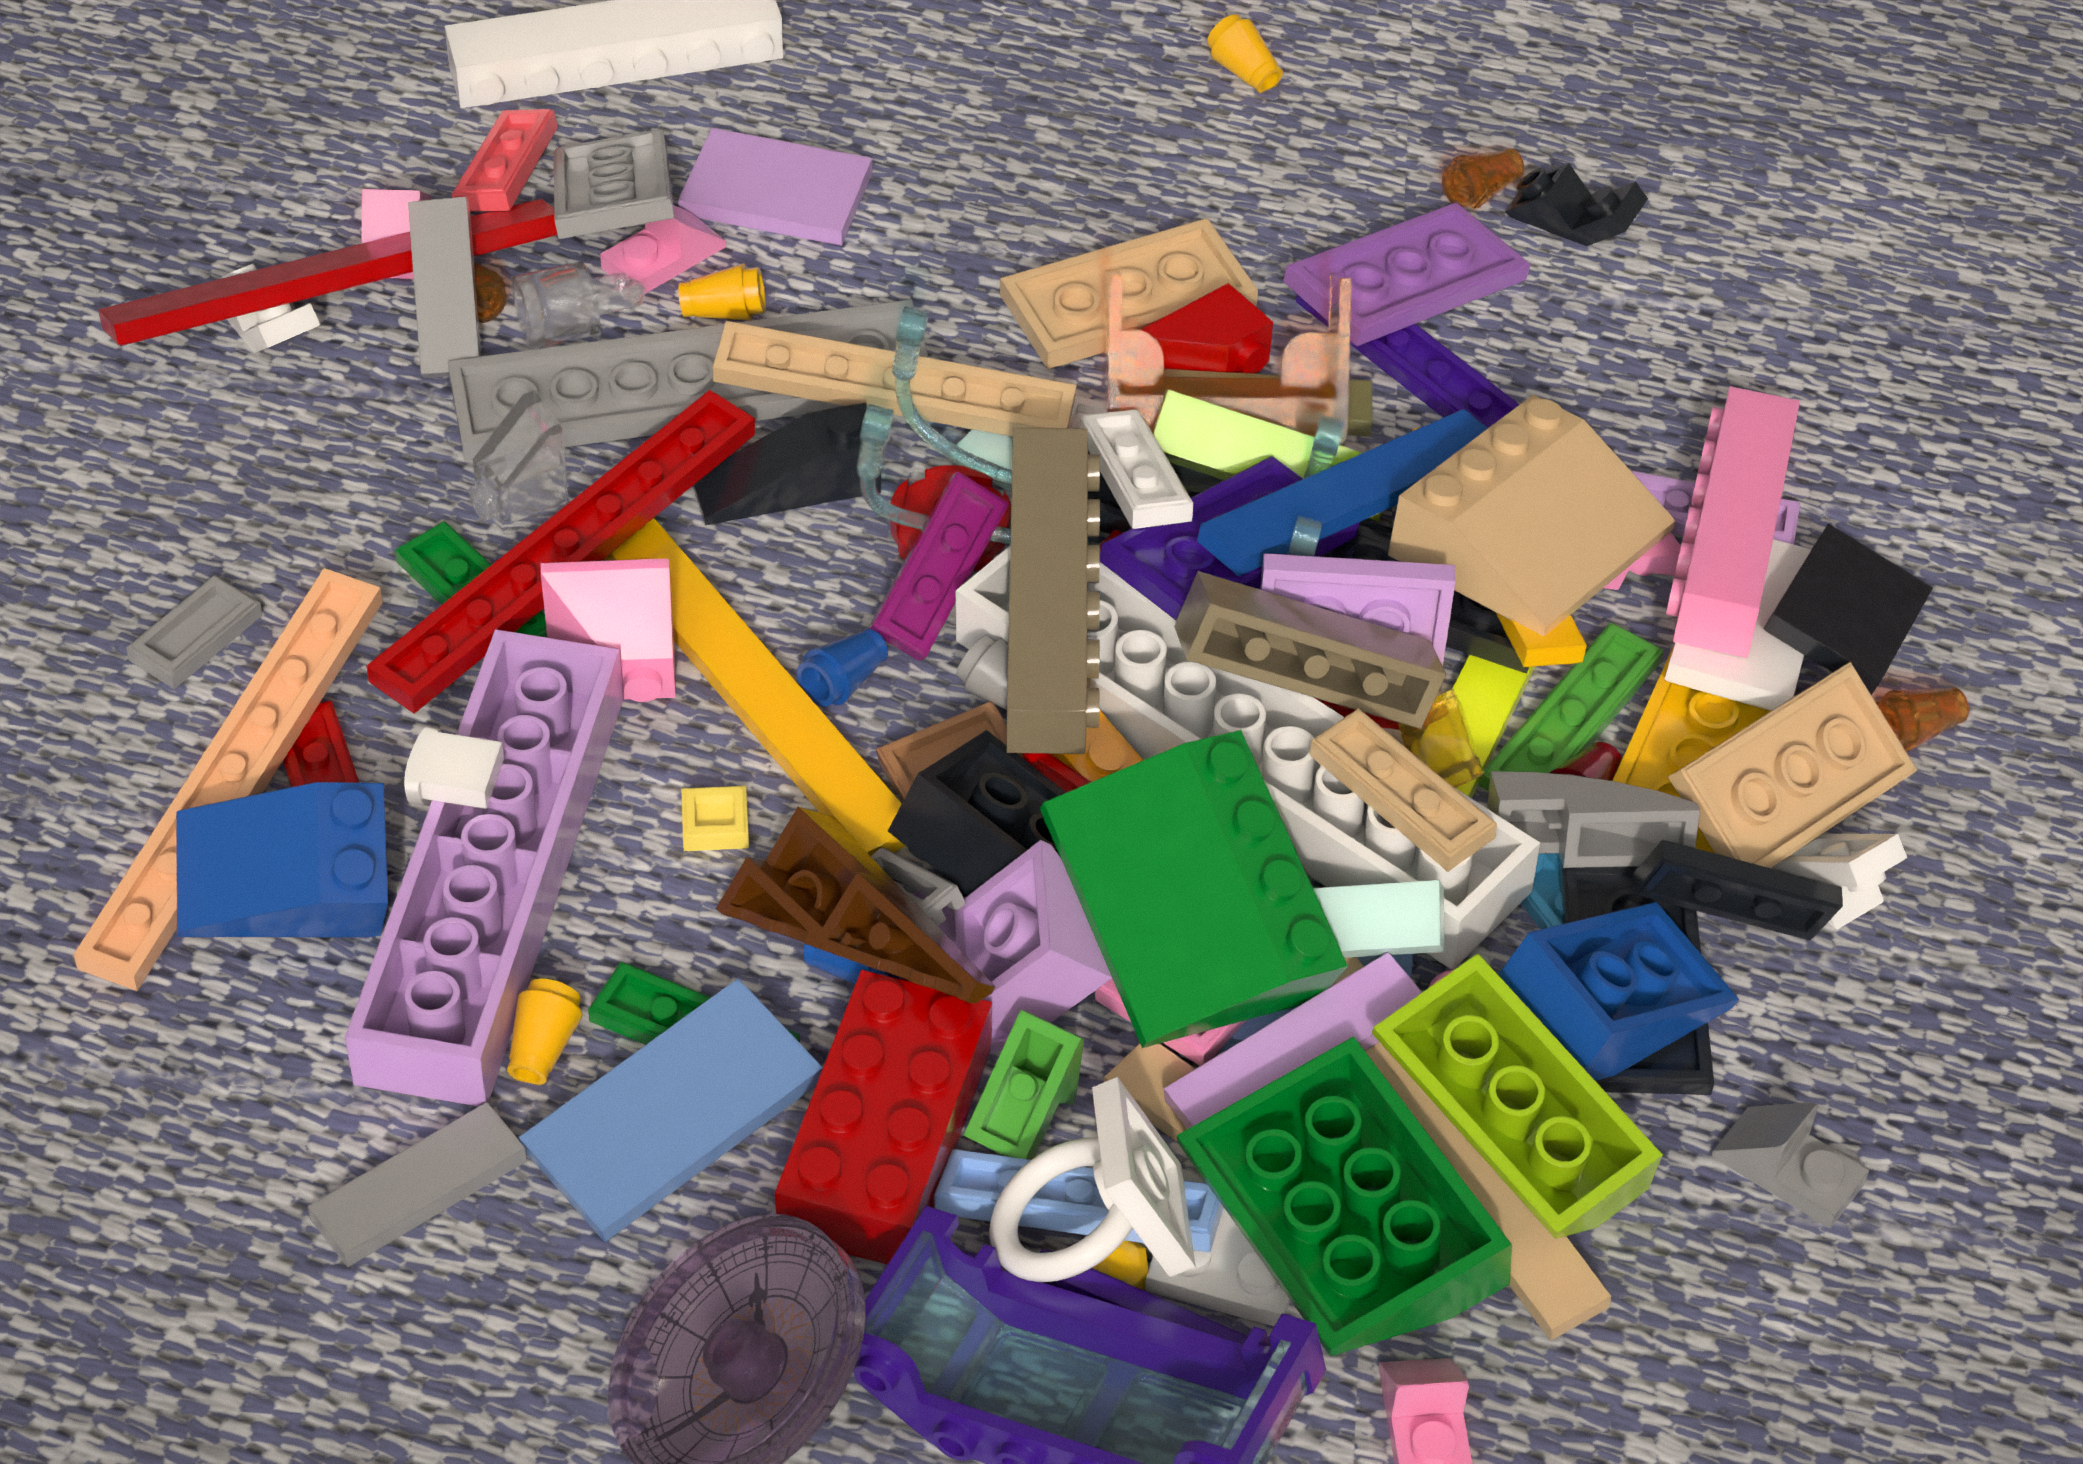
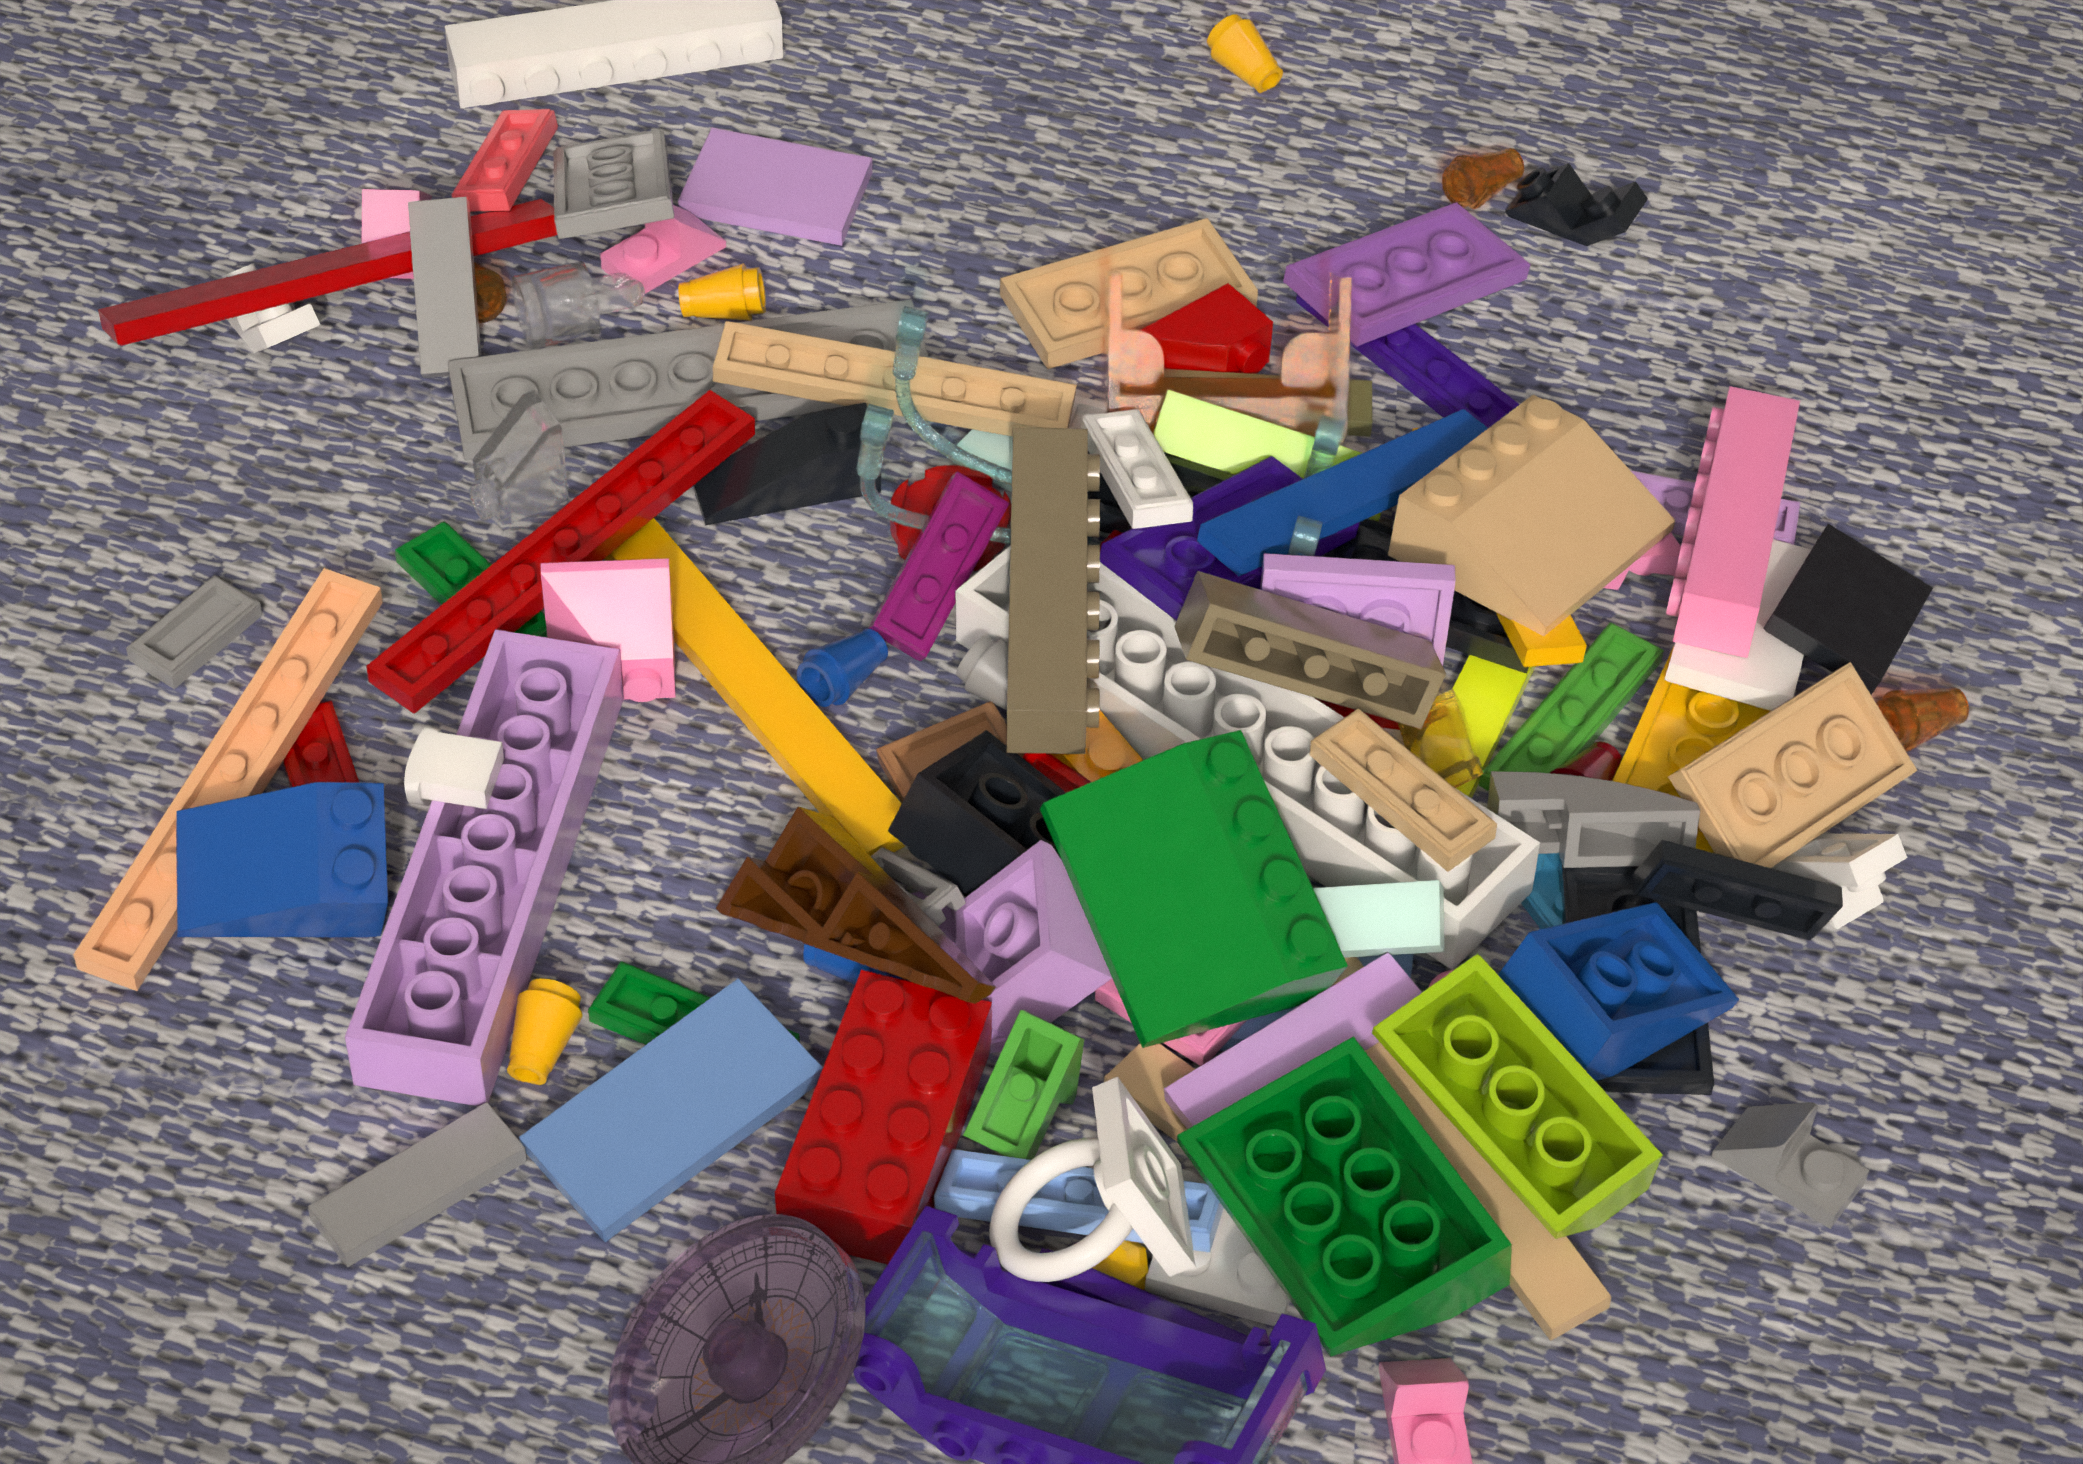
light yellow tile [681,786,749,851] -> none

